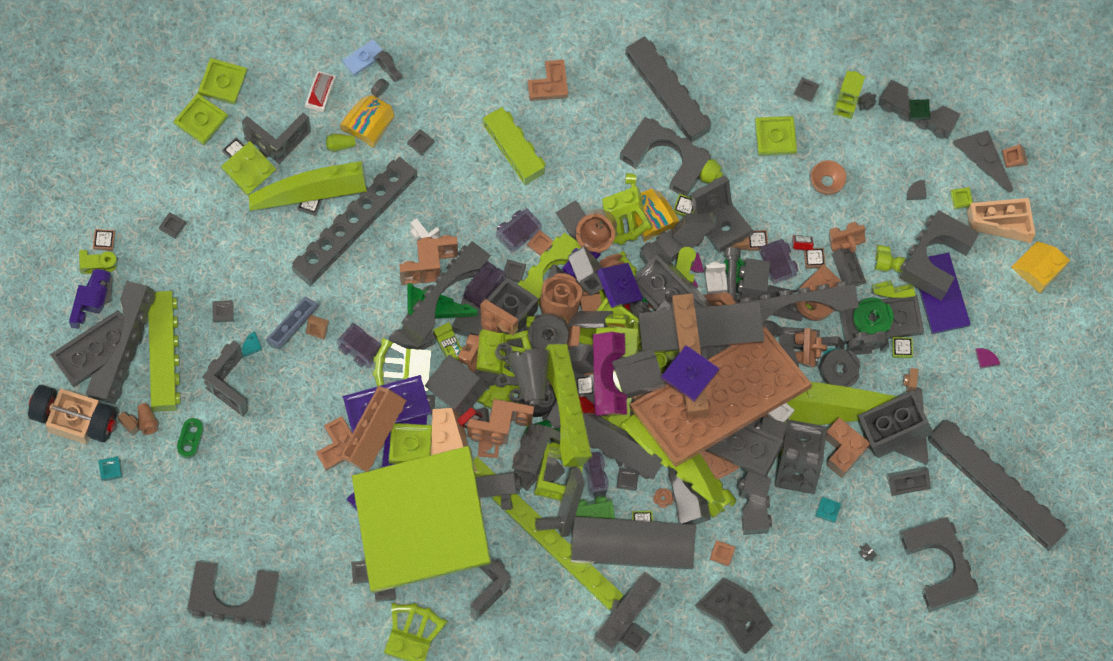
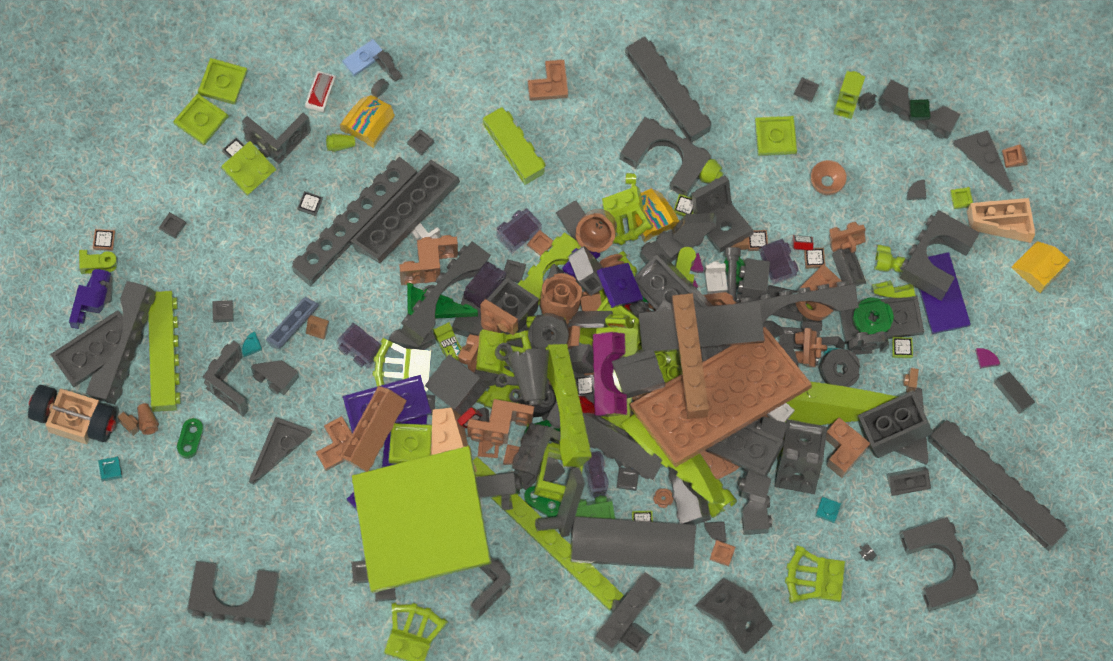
lime wedge [249,161,367,211] -> none
dark purple plate [661,345,719,402] -> none
none -> dark grey wing [249,417,312,485]
none -> dark grey slope [251,360,299,395]
none -> dark grey arch [350,159,460,263]
none -> nougat tile [503,444,520,465]
none -> green plate [524,486,561,518]
none -> dark grey tile [704,522,726,543]
none -> lime plate [785,545,845,604]
none -> dark grey tile [801,315,822,331]
none -> dark grey slope [994,372,1035,414]

